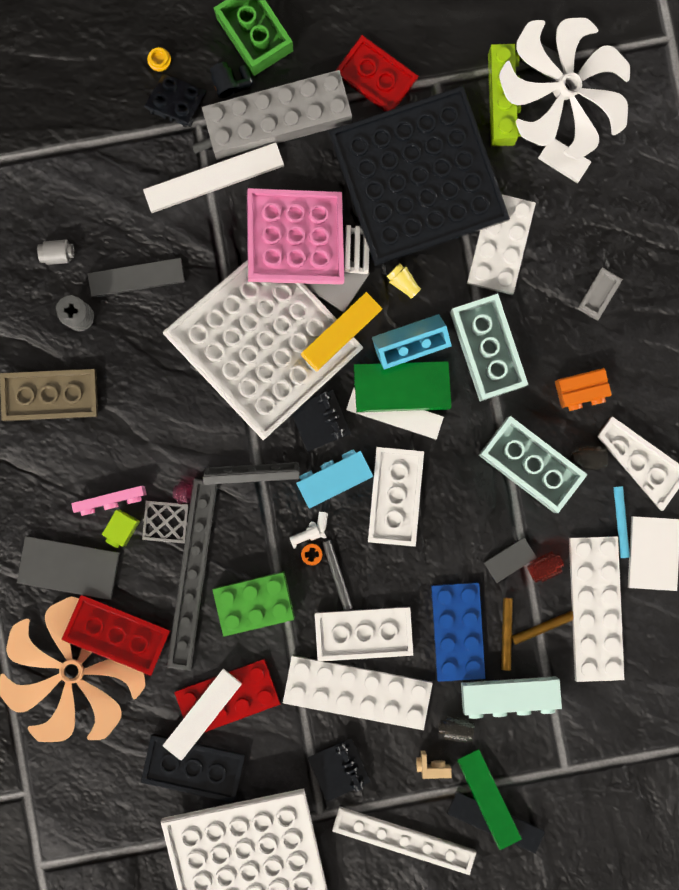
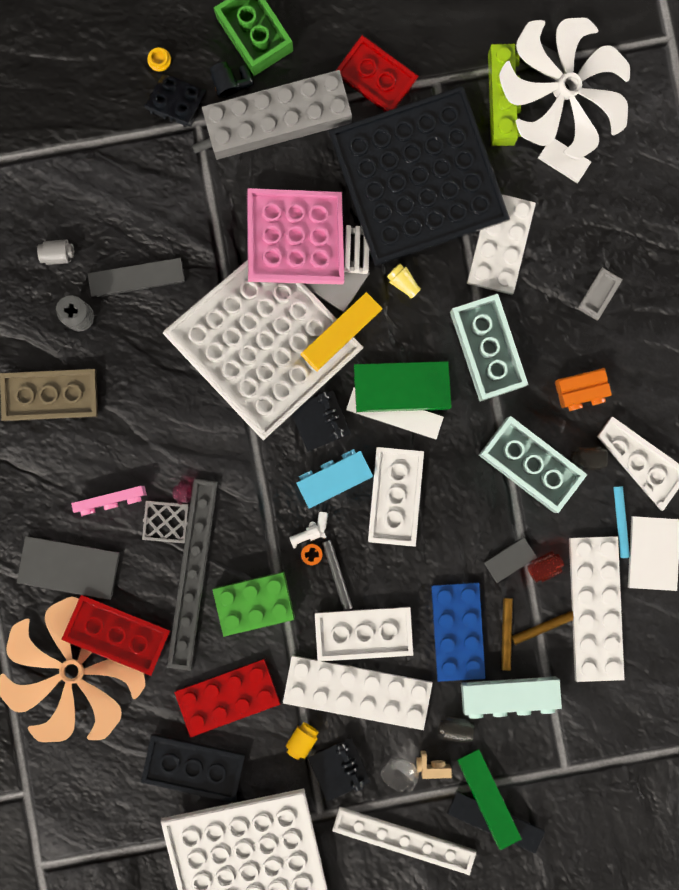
lime brick [102,509,140,548] -> none
white tile [143,142,284,213] -> none
white tile [163,669,242,761] -> none
dark grey tile [203,462,300,485] -> none
medium azure brick [372,314,451,369] -> none
none -> yellow brick [285,722,319,760]
none -> clear hair [380,757,419,792]

